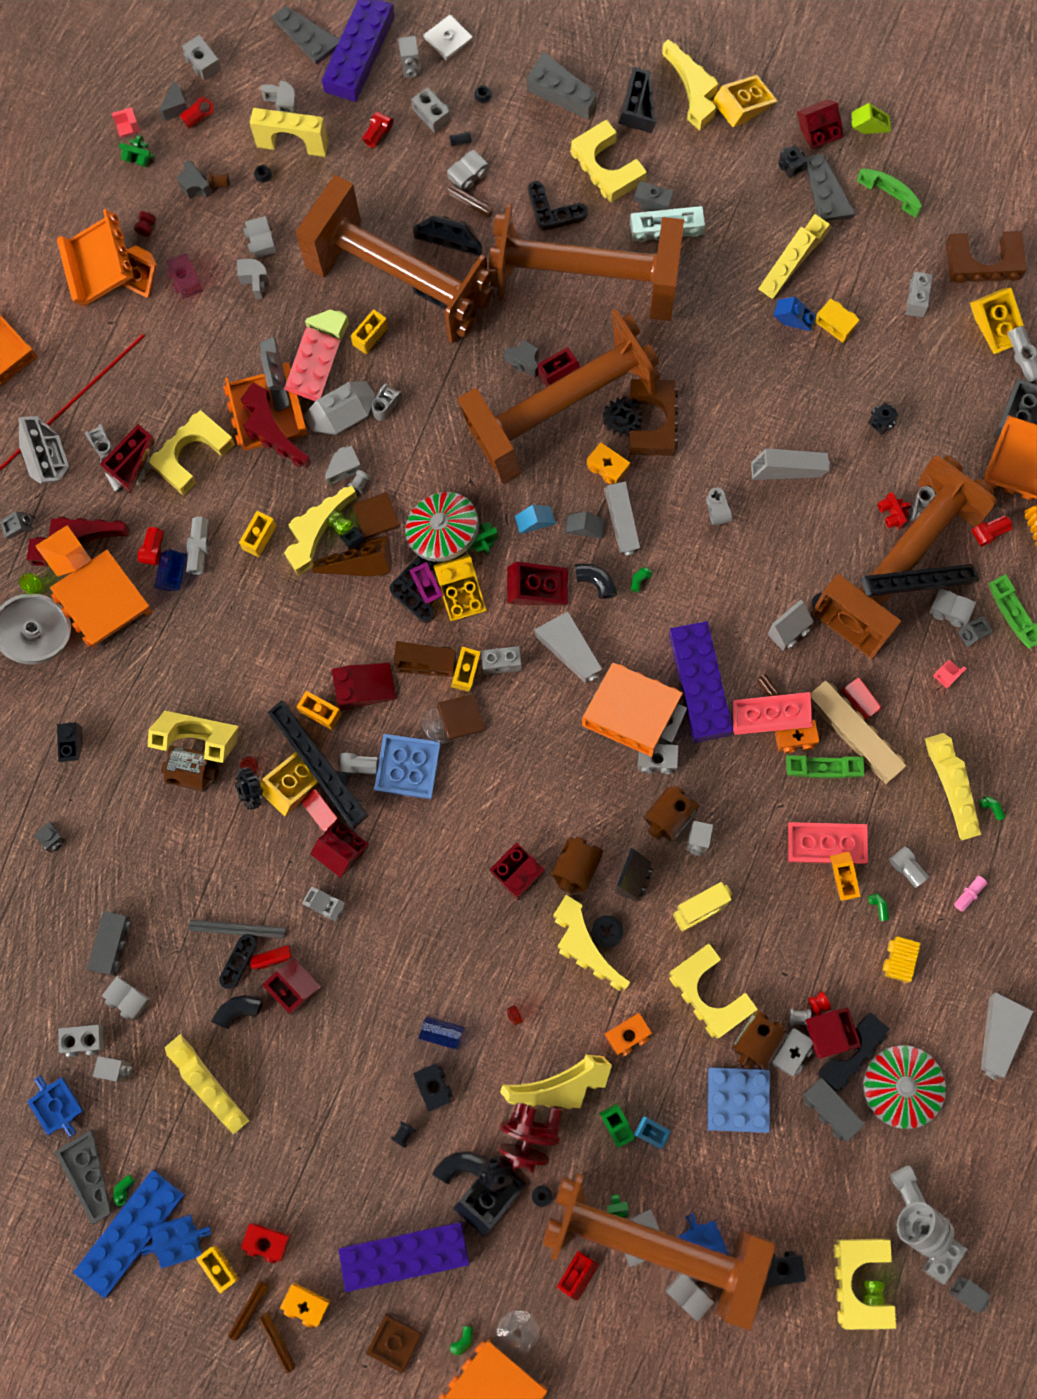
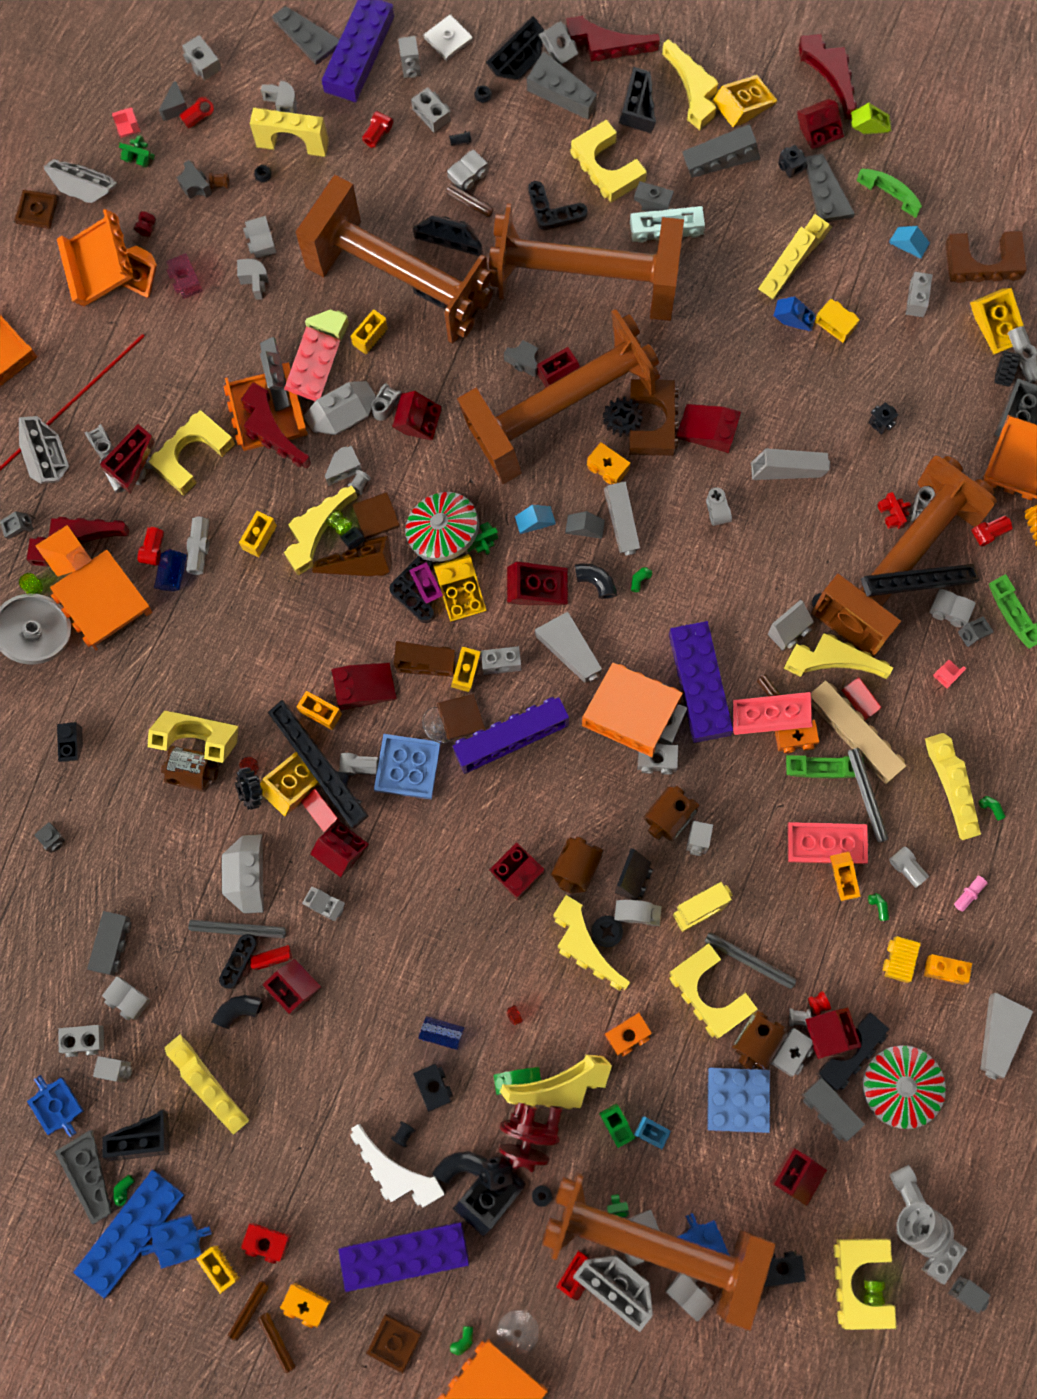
none -> reddish brown tile [14,189,59,229]
none -> light grey wedge [44,159,117,203]
none -> black wedge [102,1110,170,1161]
none -> light grey wedge [222,834,264,914]
none -> white arch [350,1124,445,1207]
none -> dark red slope [392,391,442,440]
none -> dark purple brick [453,697,569,774]
none -> black wedge [485,16,544,80]
none -> green brick [493,1067,541,1095]
none -> light grey brick [539,21,578,65]
none -> dark red arch [566,15,660,62]
none -> light grey wedge [573,1255,653,1332]
none -> light grey brick [614,900,662,926]
none -> dark red slope [676,404,741,453]
none -> dark grey wedge [682,124,760,178]
none -> dark grey axle [705,933,796,989]
none -> dark red slope [771,1148,827,1206]
none -> light yellow arch [784,633,893,679]
none -> dark red arch [798,34,857,119]
none -> dark grey axle [848,748,888,842]
none -> dark azure slope [889,226,930,259]
none -> light orange brick [924,954,972,985]
none -> black tyre [994,351,1020,387]

